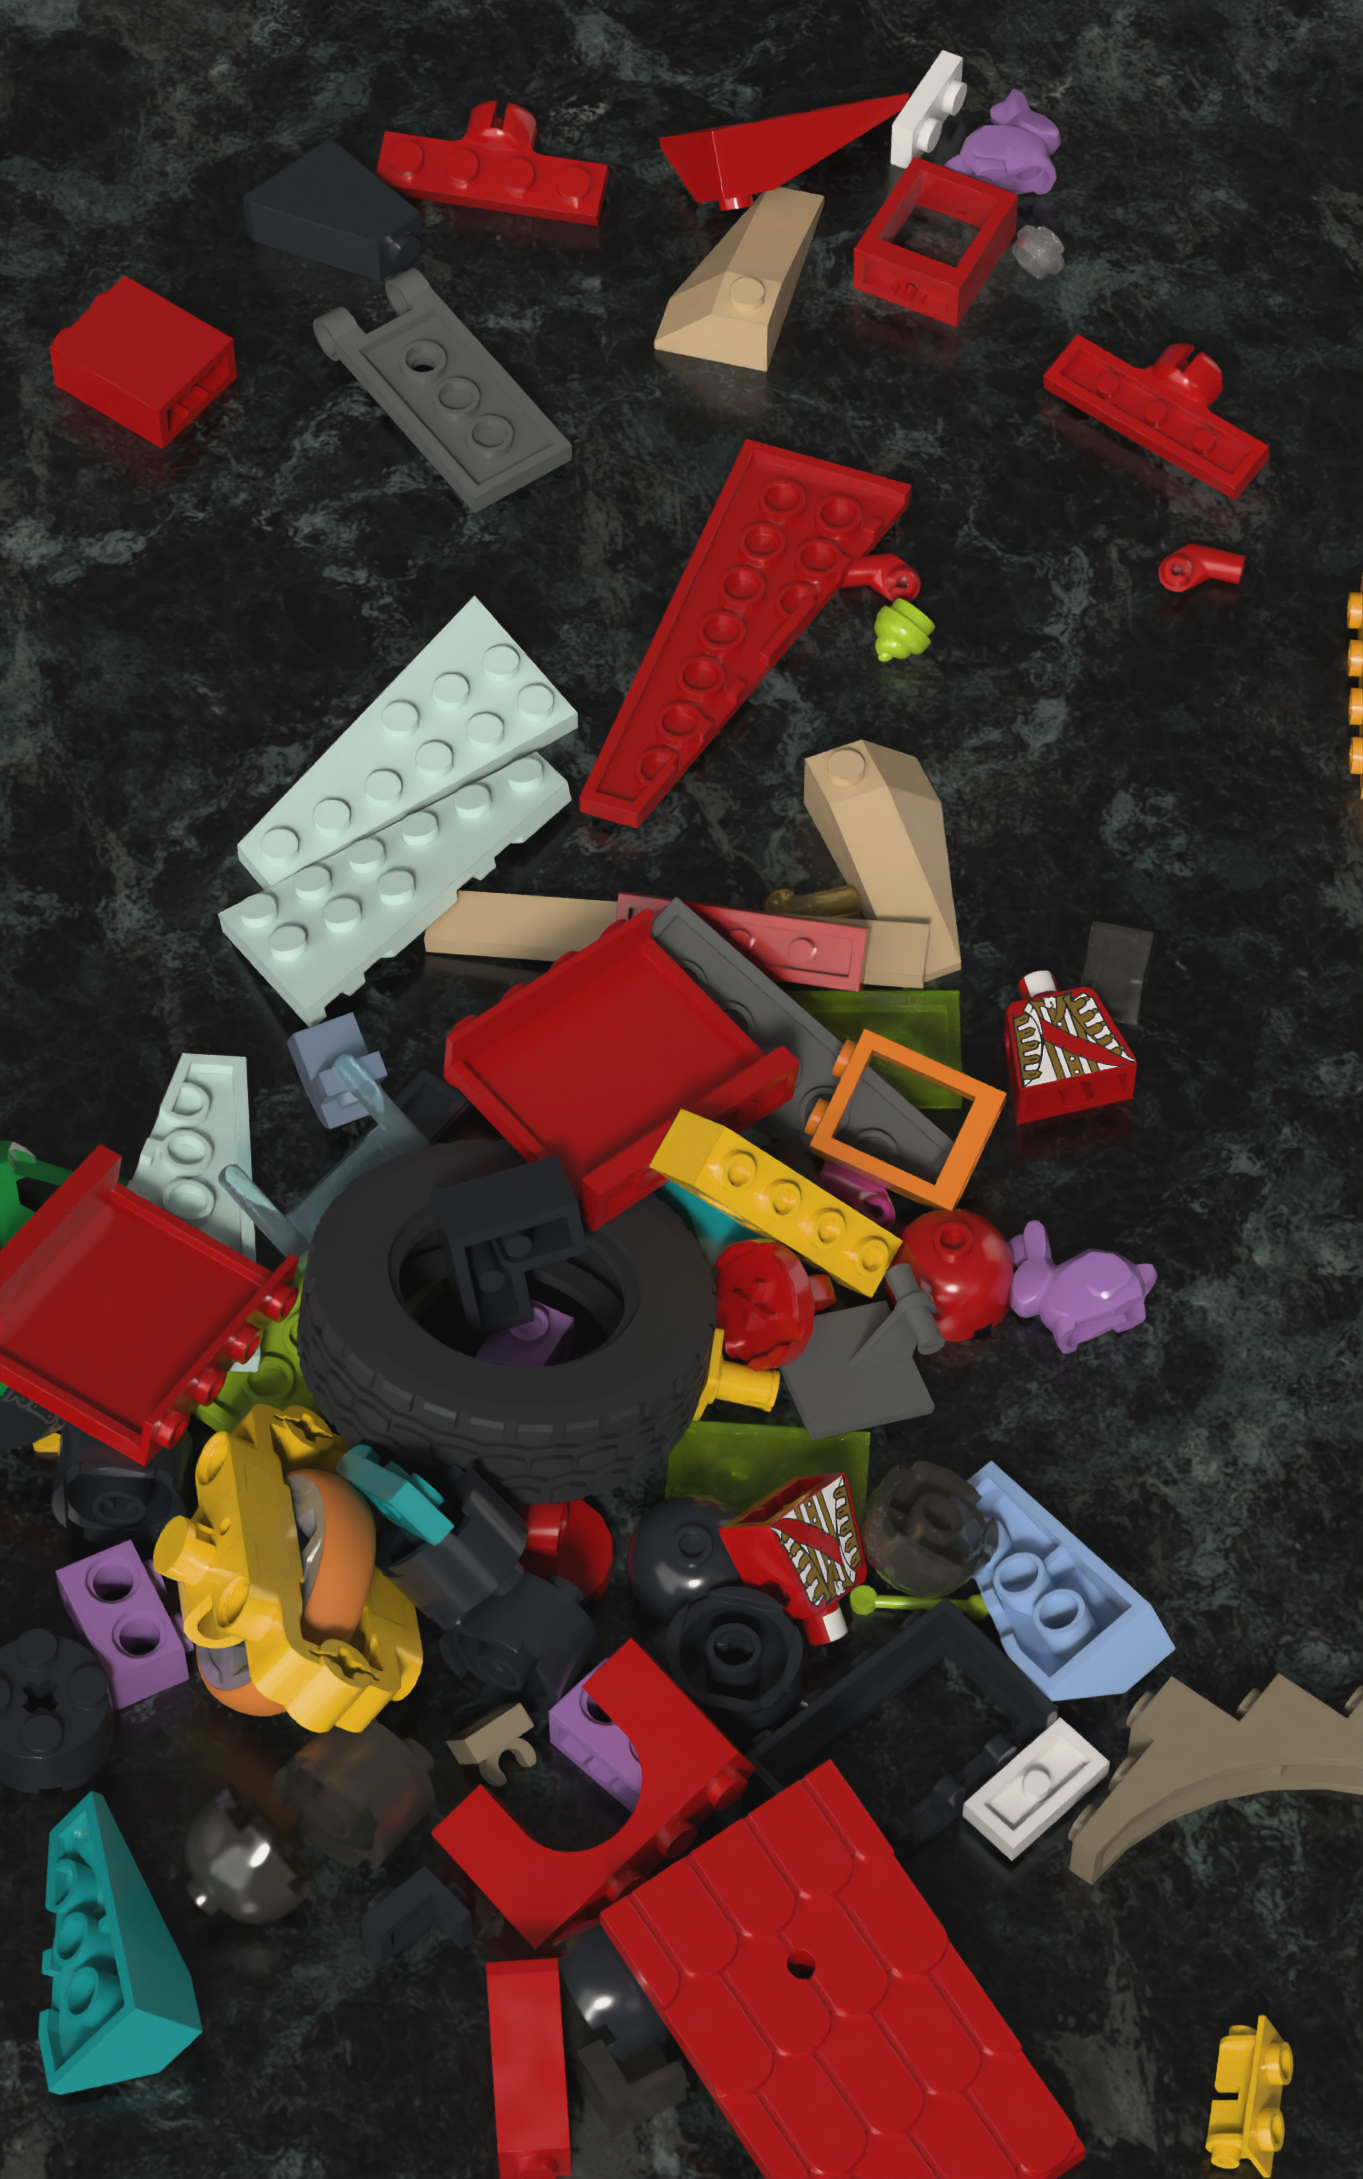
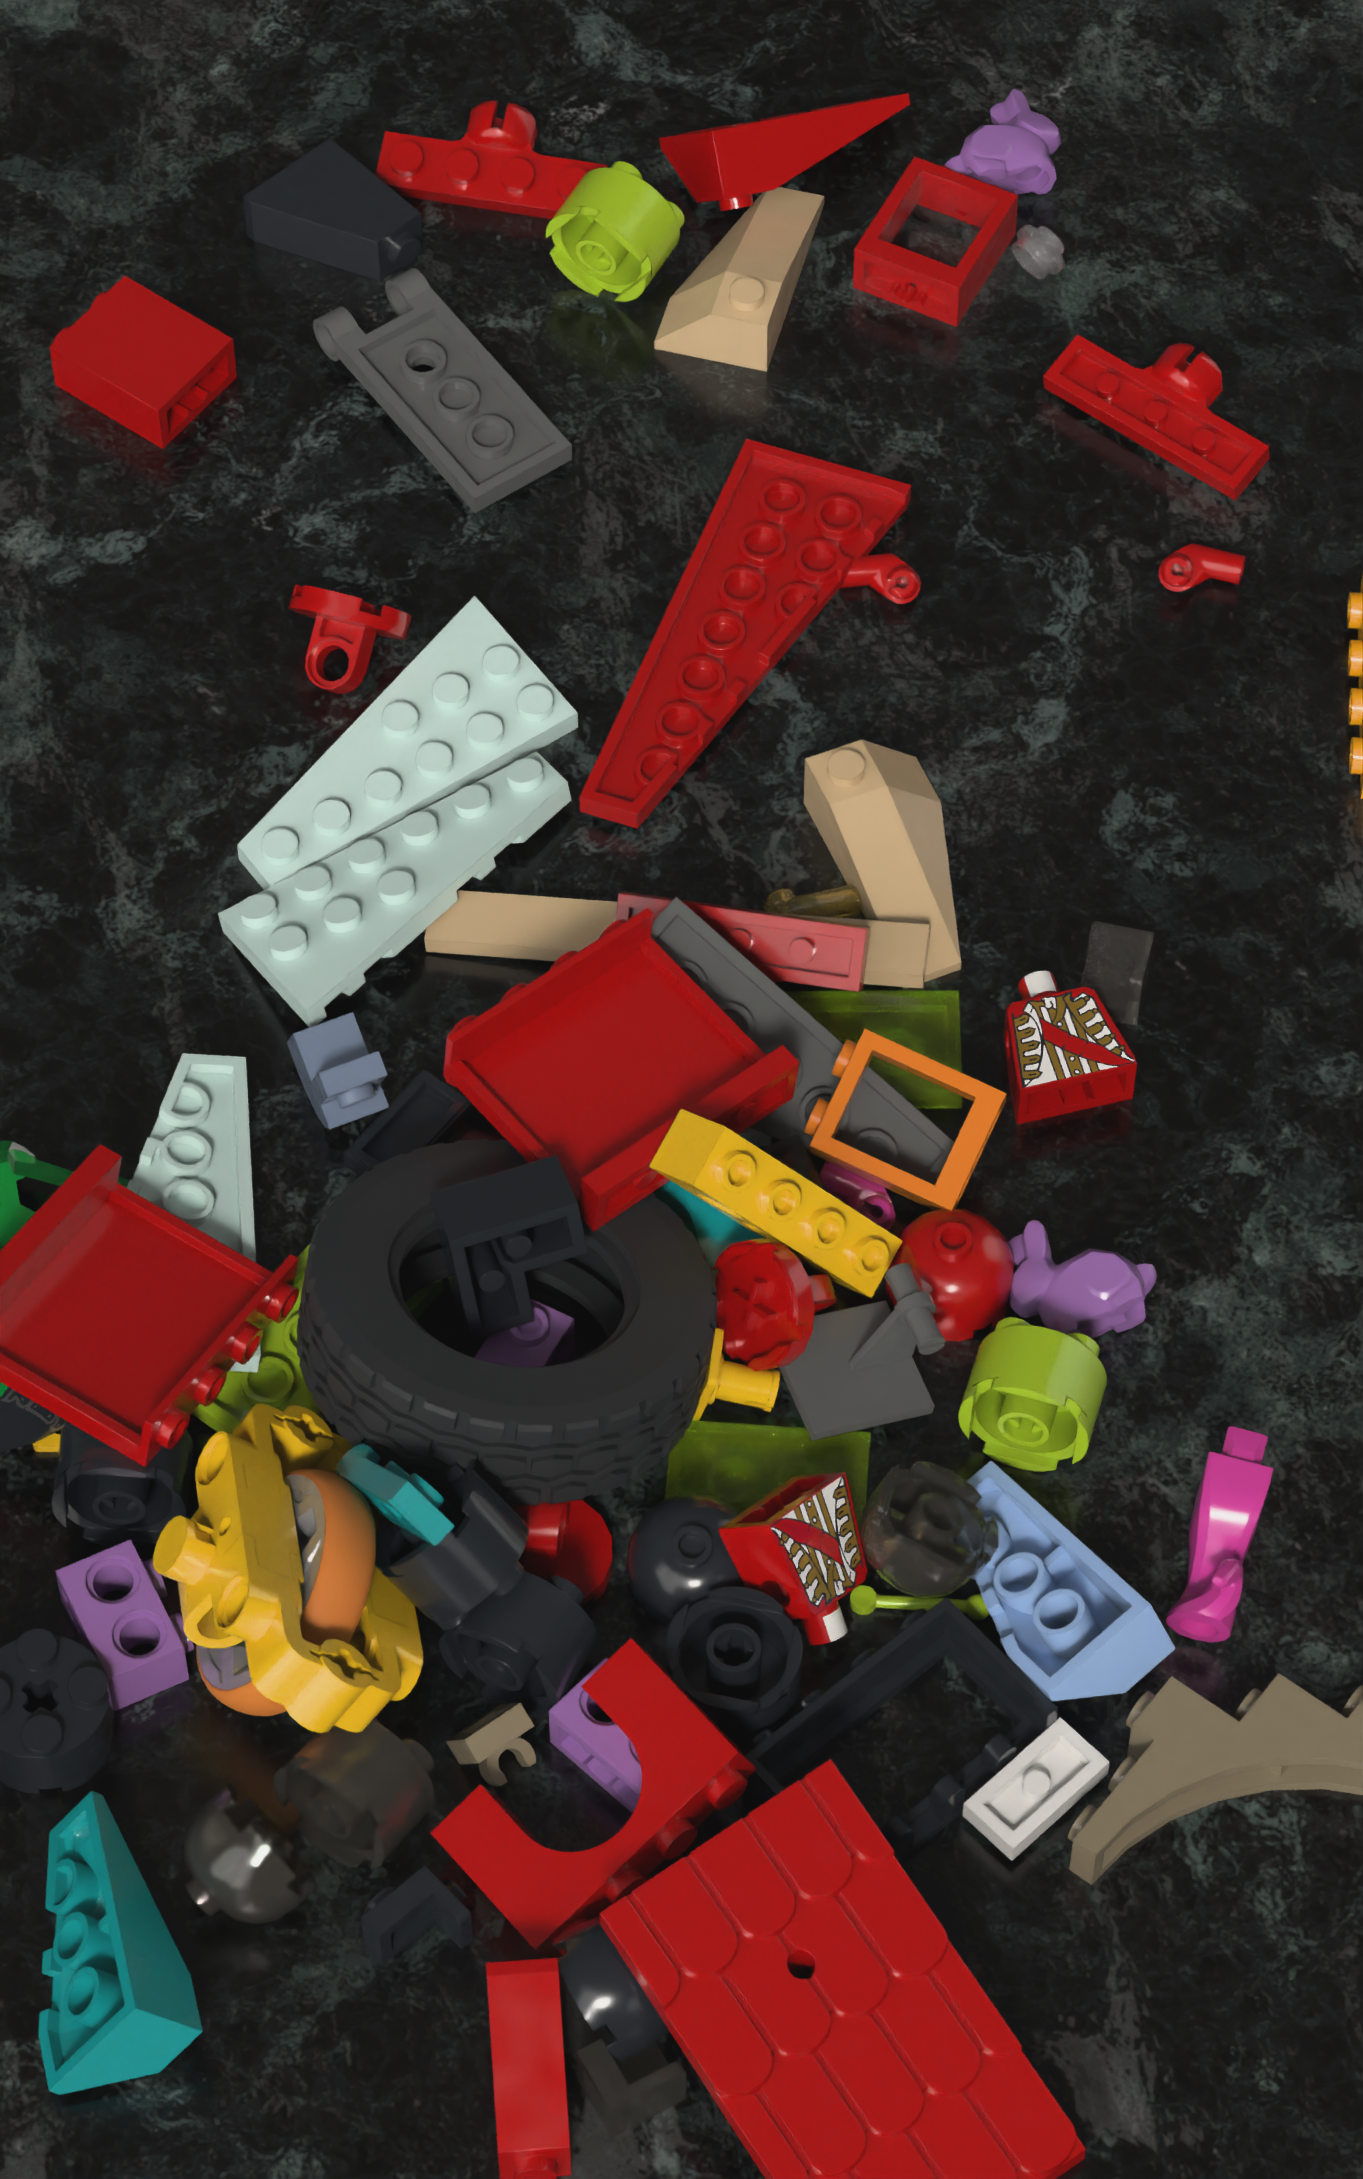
clear light blue plate [218,1054,431,1278] -> none
lime plate [874,598,935,662] -> none
white plate [891,50,967,169] -> none
yellow hinge [1206,2015,1293,2178] -> none
none -> red tile [288,584,412,694]
none -> lime brick [546,161,684,302]
none -> lime brick [958,1317,1107,1472]
none -> dark pink hips [1166,1427,1273,1643]

